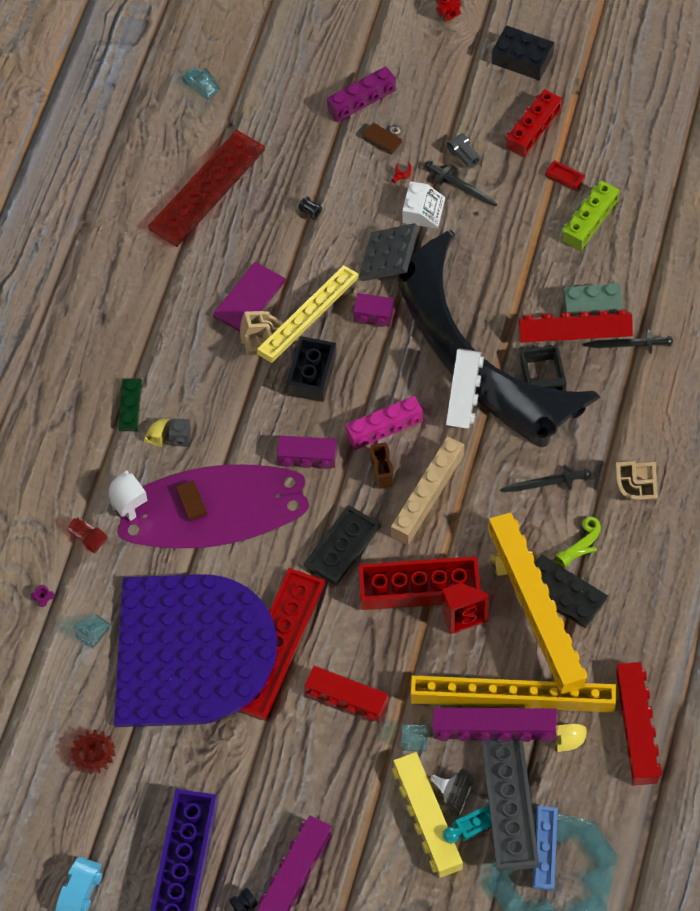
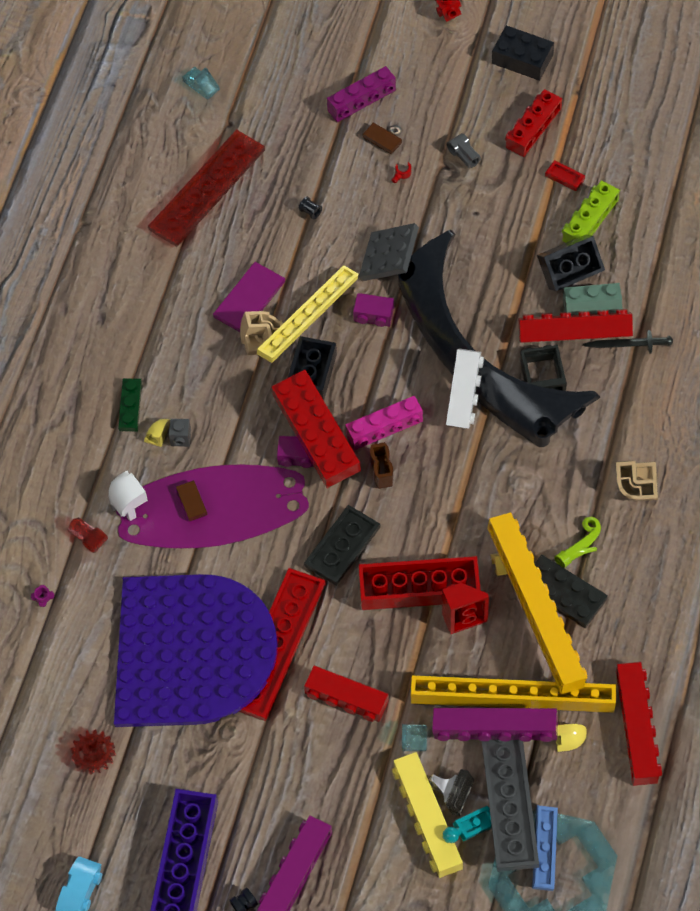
clear light blue slope [74,615,111,649] -> none
tan brick [391,436,464,545] -> none
white slope [402,181,445,229] -> none
pearl dark grey sword [425,160,497,206] -> none
pearl dark grey sword [501,465,591,492] -> none
none -> red brick [271,370,361,488]
none -> black brick [537,234,605,291]

